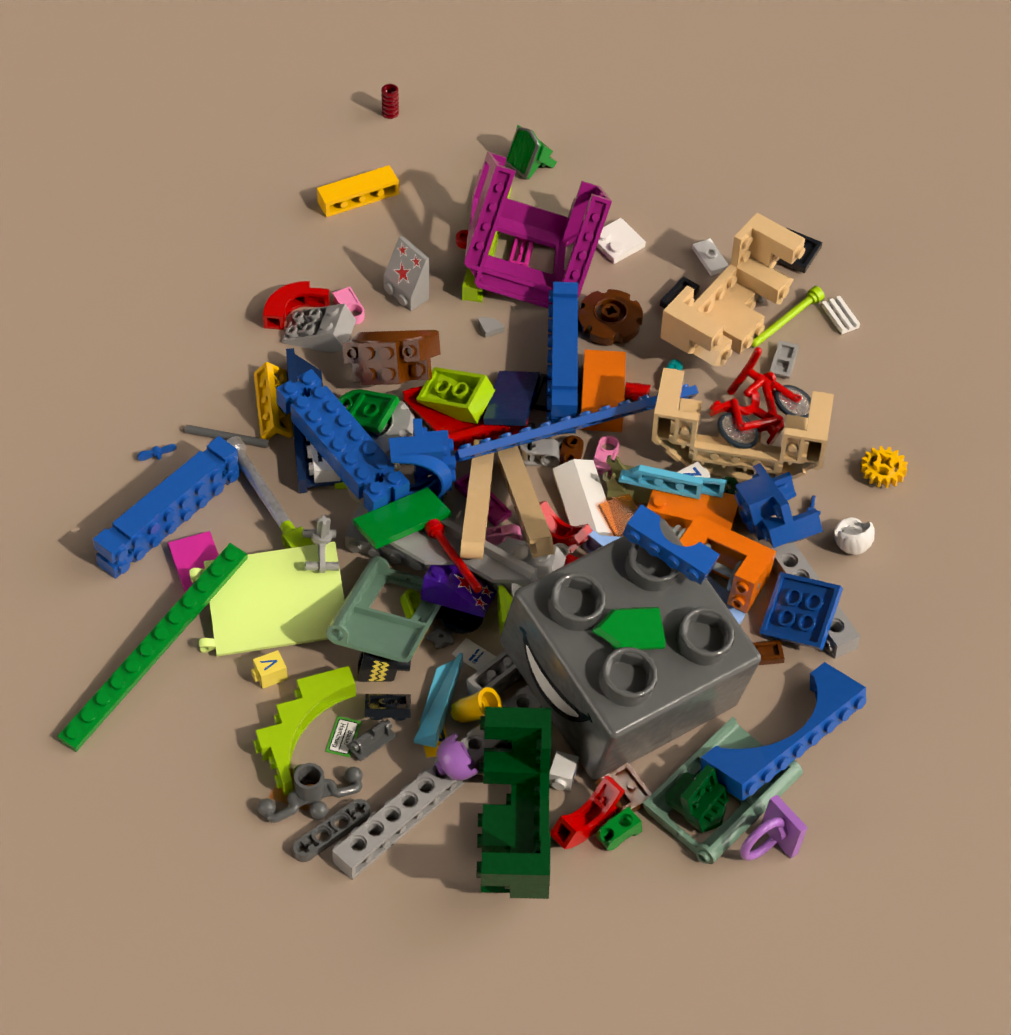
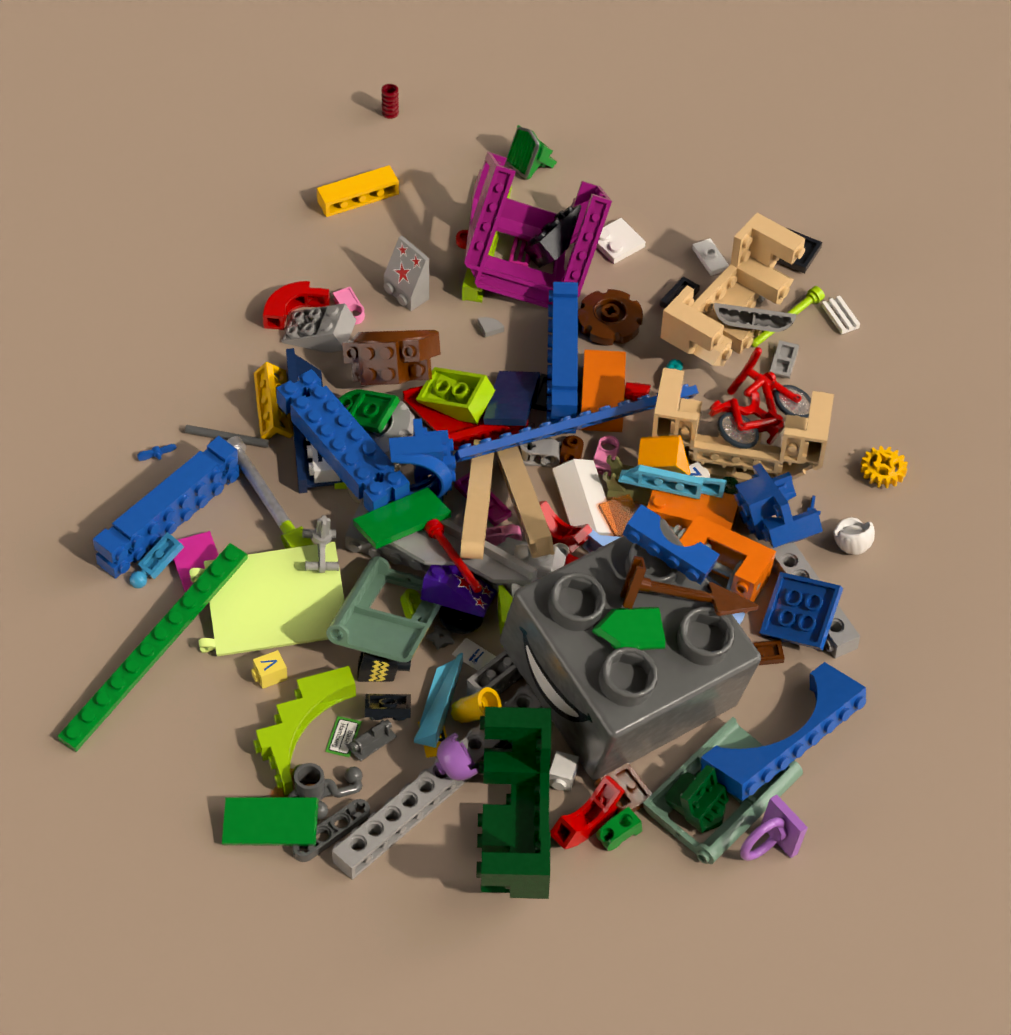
none -> dark azure plate [130,532,184,588]
none -> green tile [222,797,319,846]
none -> black slope [524,204,582,268]
none -> reddish brown piece [620,556,759,616]
none -> light orange slope [637,435,691,475]
none -> light grey brick [714,303,797,332]

